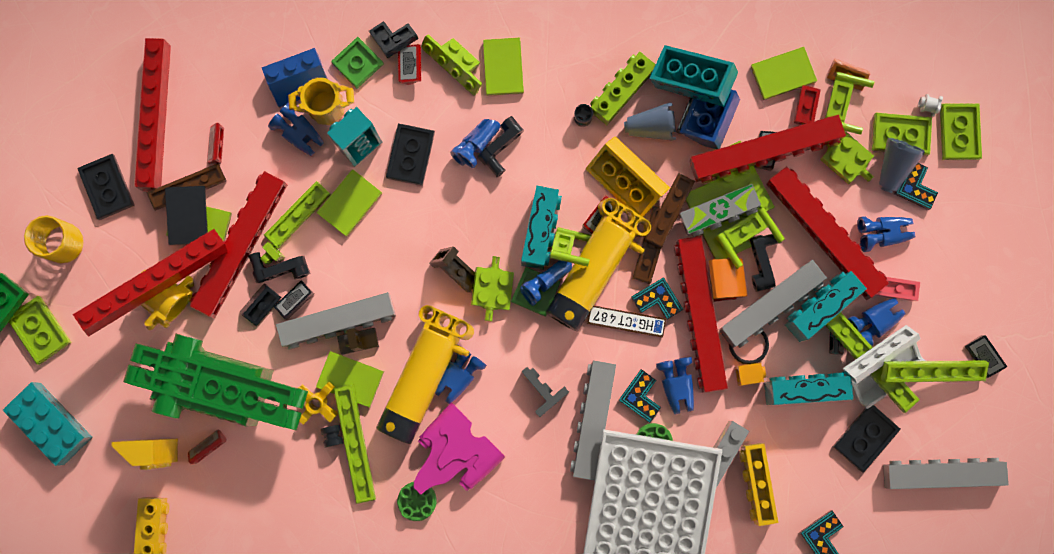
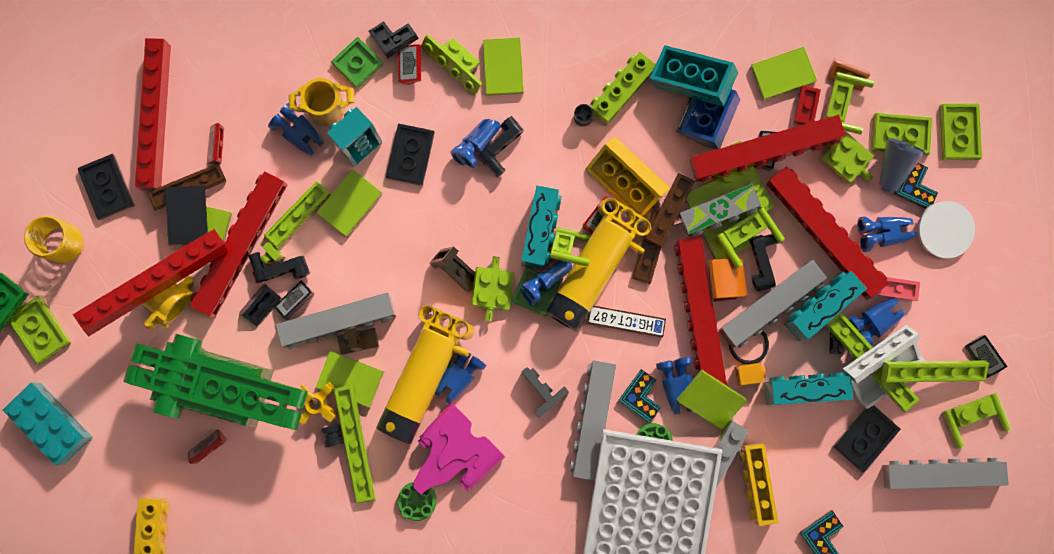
yellow slope [112,438,178,470] -> none
blue slope [261,48,328,108] -> none
sand blue cone [624,102,676,141] -> none
black tile [631,277,684,320] -> none
white brick [918,94,943,117] -> none
none -> lime tile [677,369,747,430]
none -> white tile [917,201,975,258]
none -> lime plate [943,392,1011,449]

